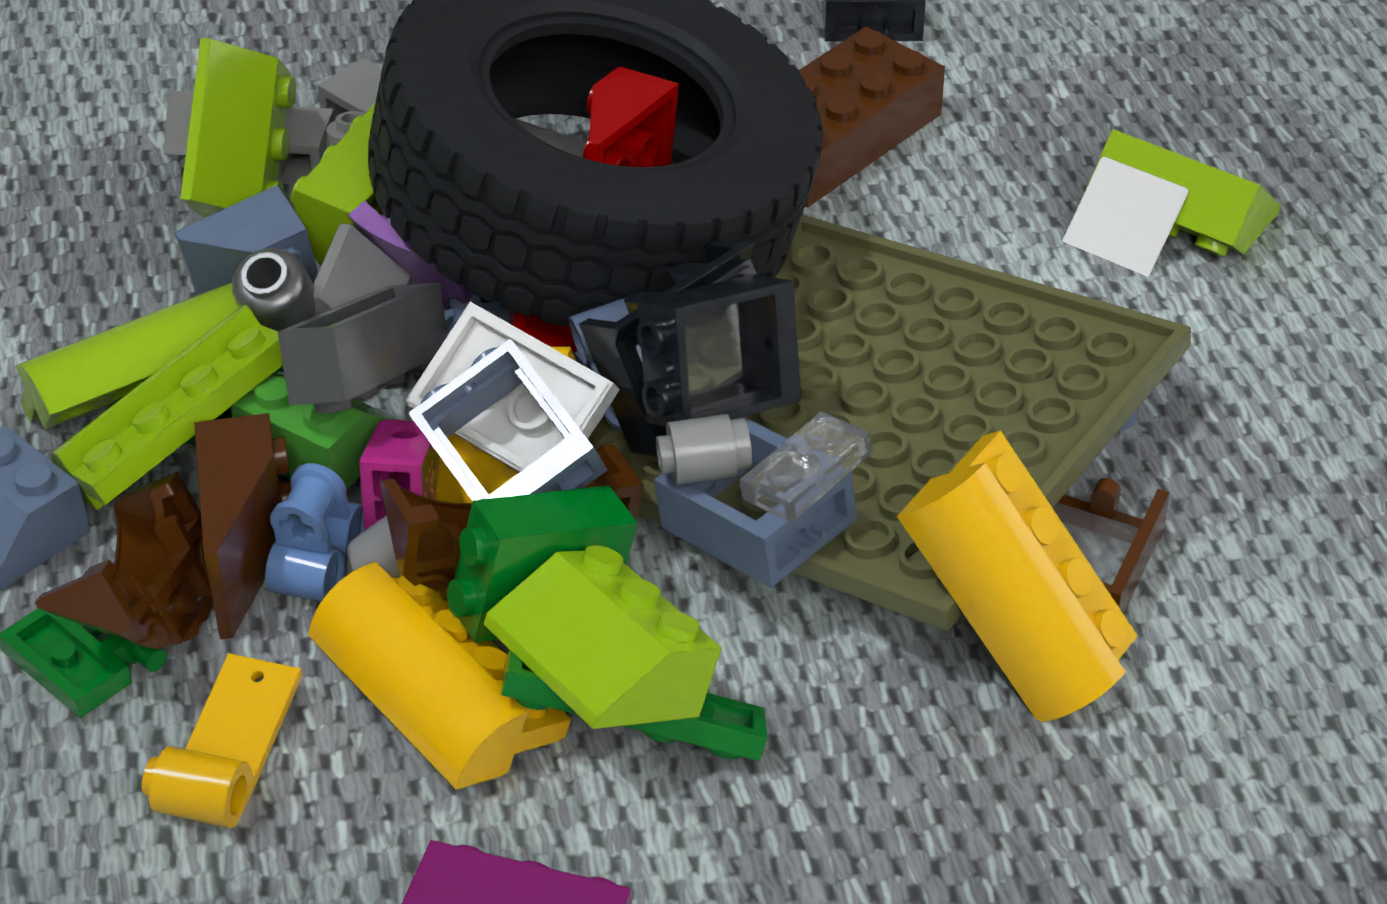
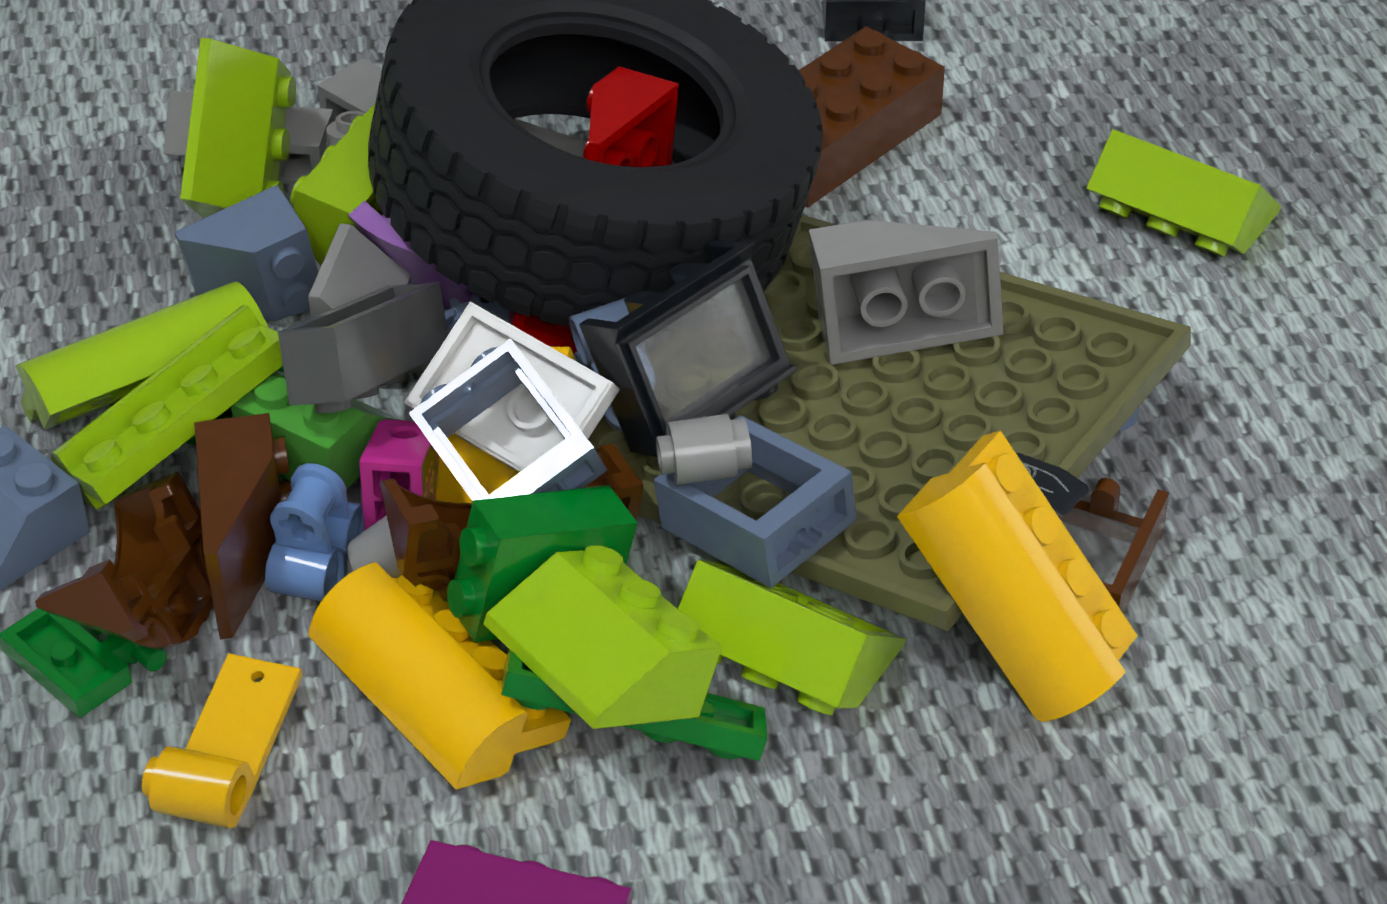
flat silver head [232,248,315,331] -> none
black window [637,274,801,427] -> none
clear plate [739,411,873,522] -> none
white sticker [1062,157,1189,276] -> none
none -> lime slope [678,560,907,715]
none -> light grey slope [809,220,1004,365]
none -> black sticker [1016,453,1089,516]

